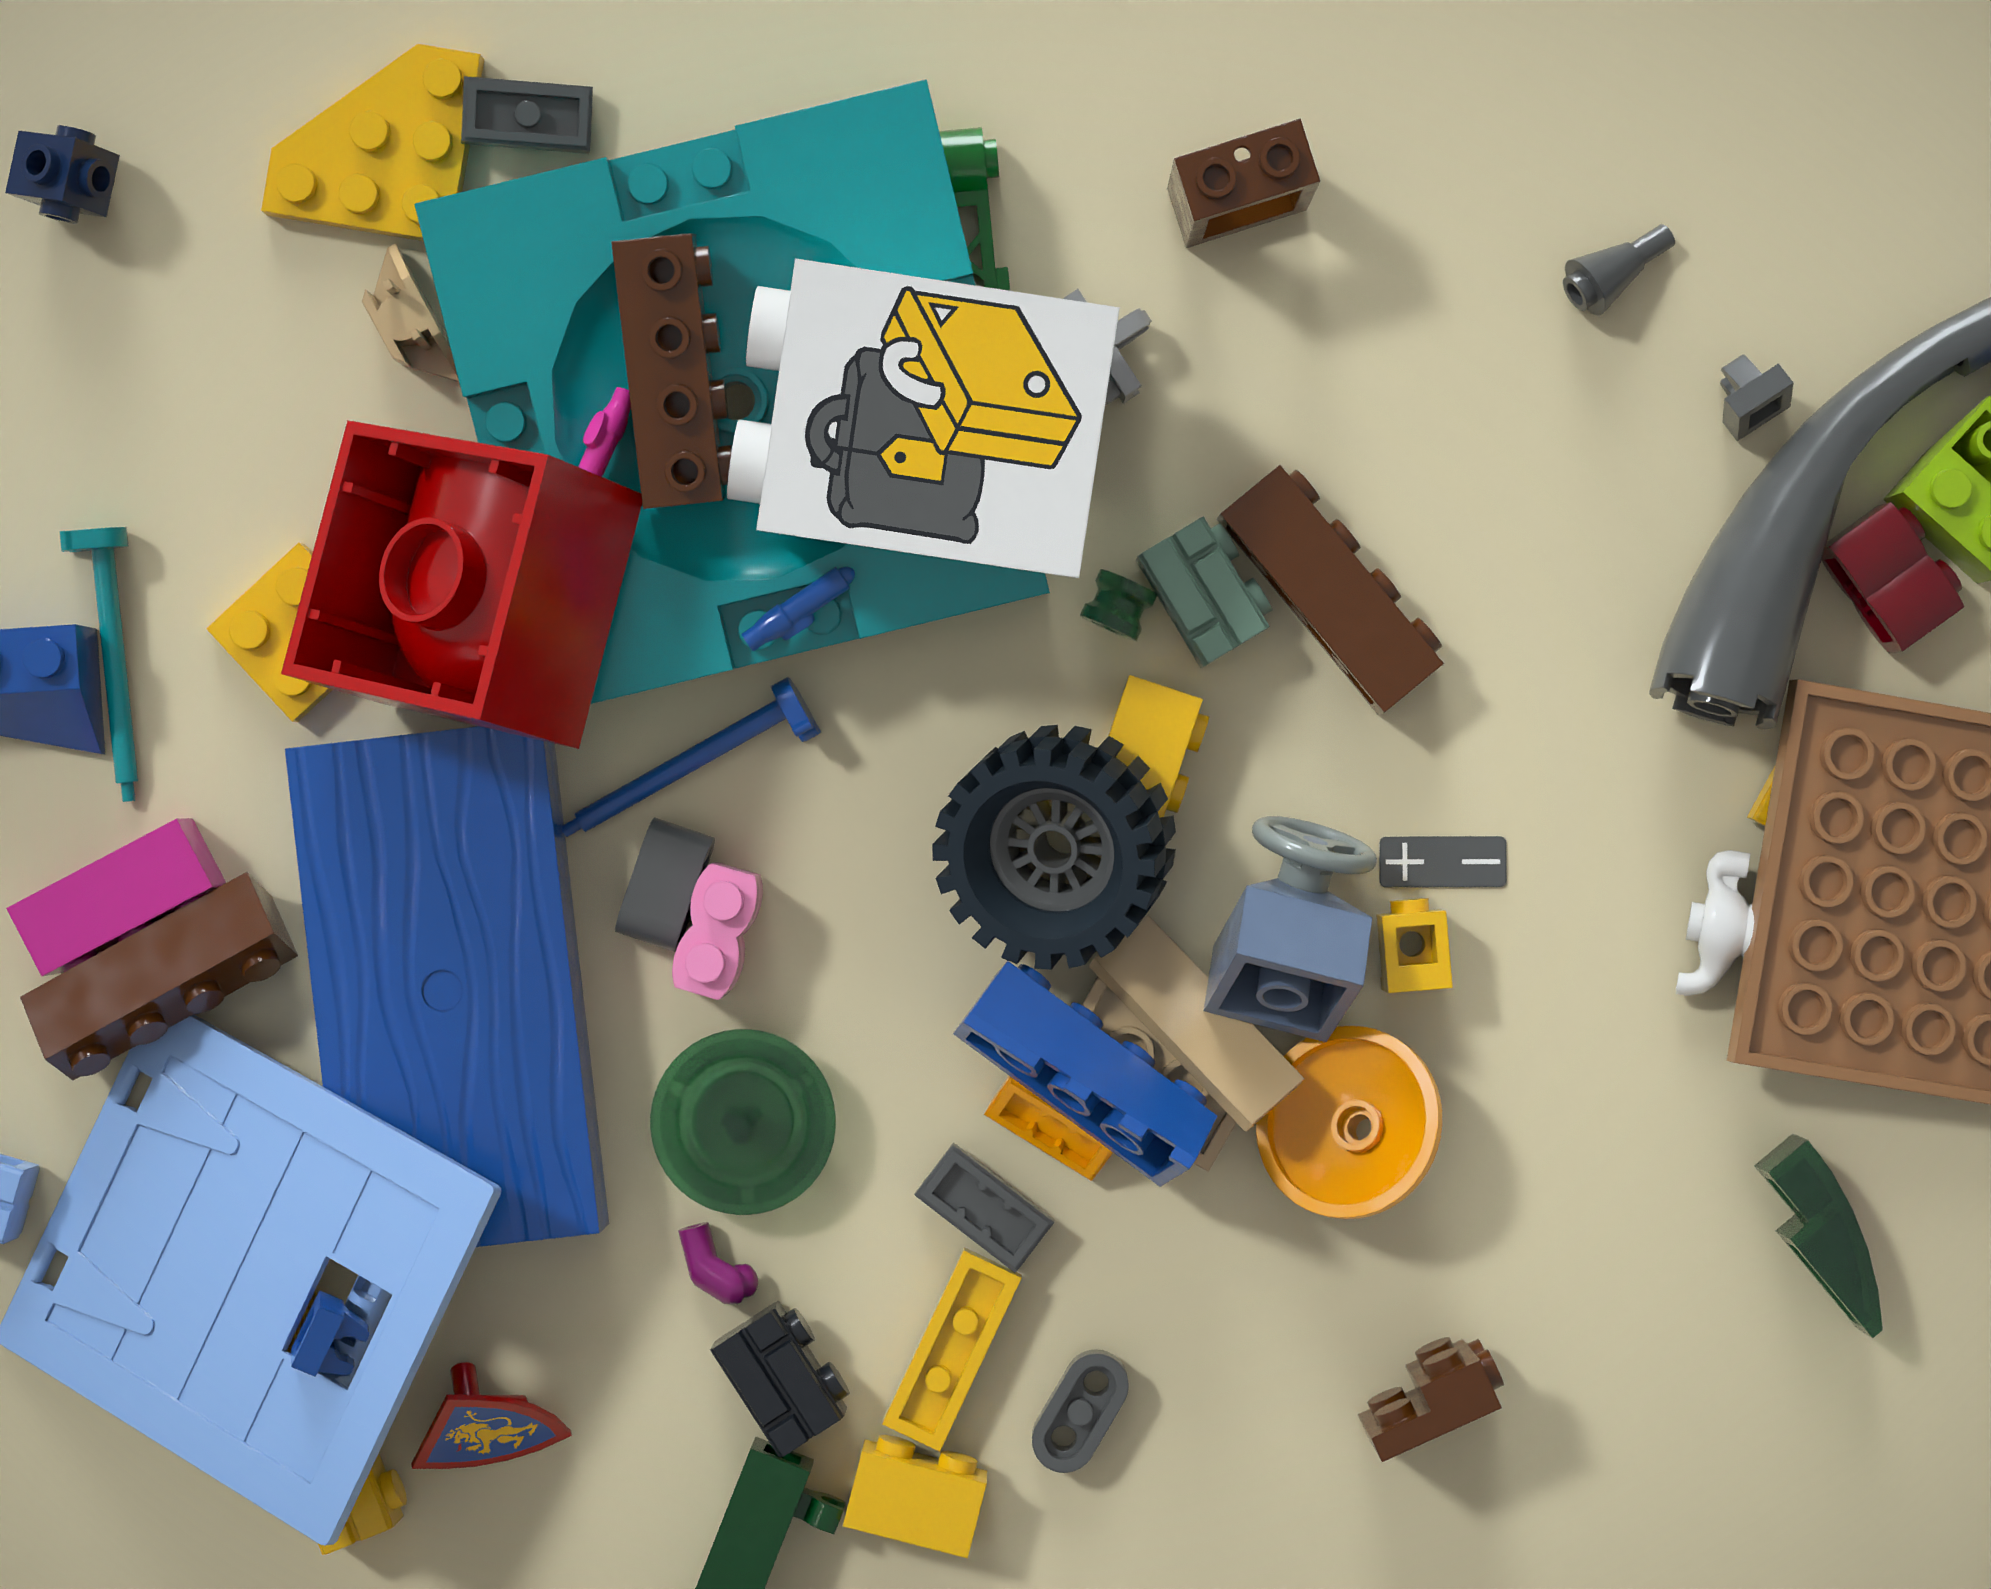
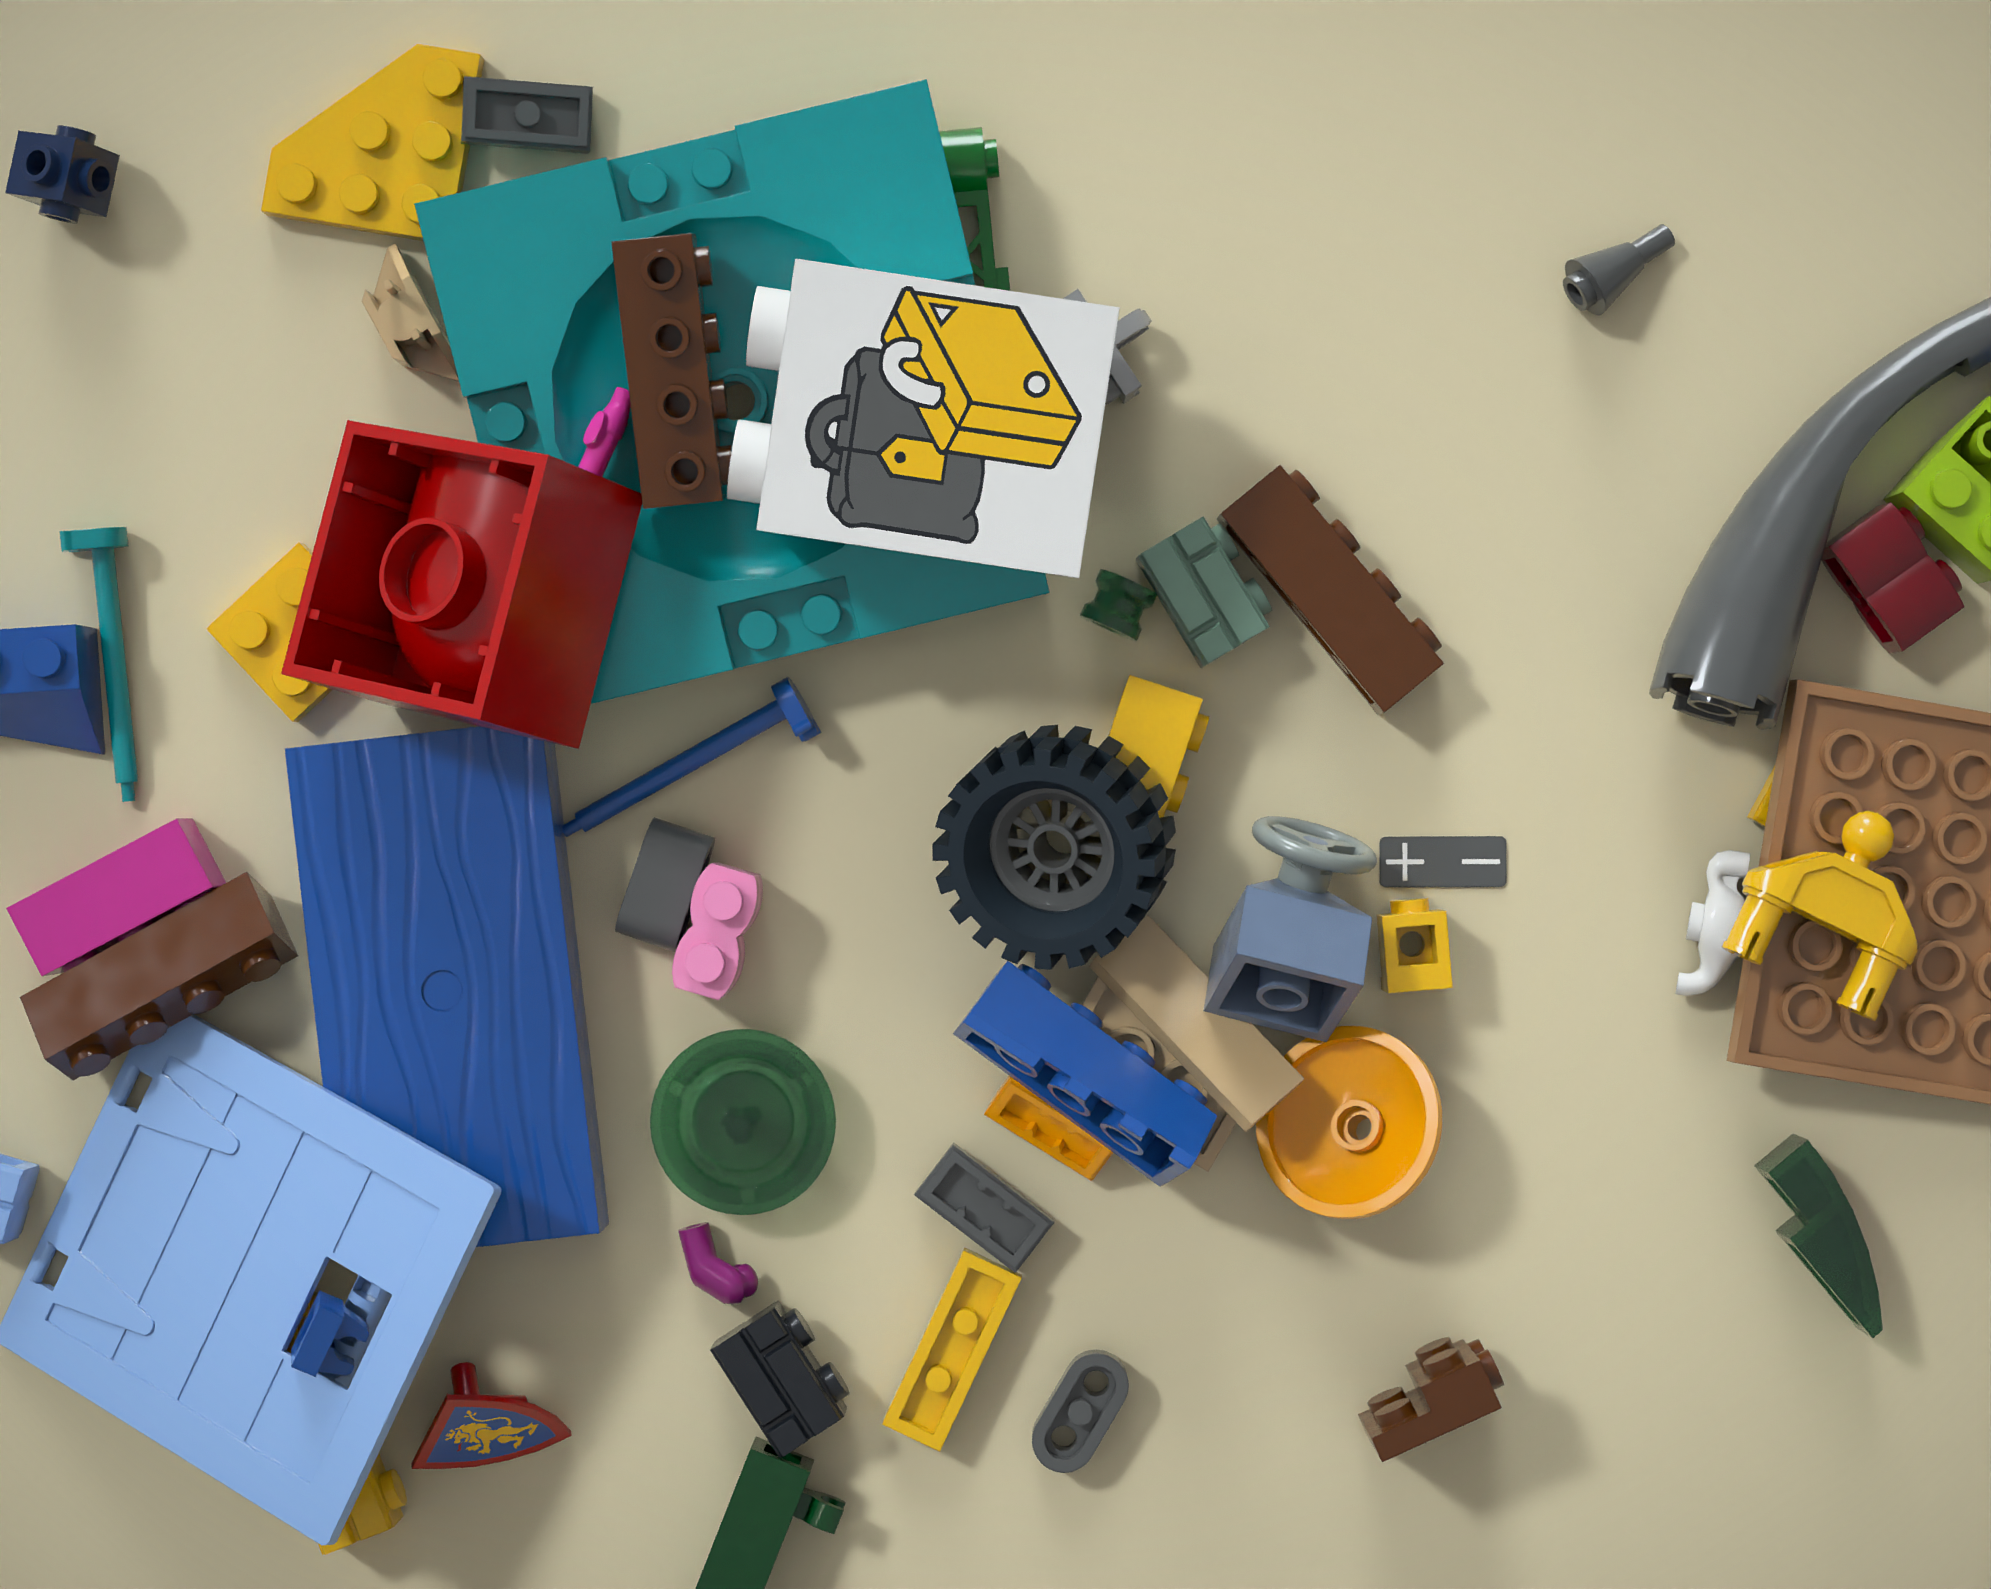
blue piece [741,566,855,651] -> none
yellow brick [843,1435,987,1559] -> none
reddish brown window [1167,118,1320,248] -> none
dark grey tile [1720,354,1794,441] -> none
none -> yellow connector [1722,811,1917,1021]

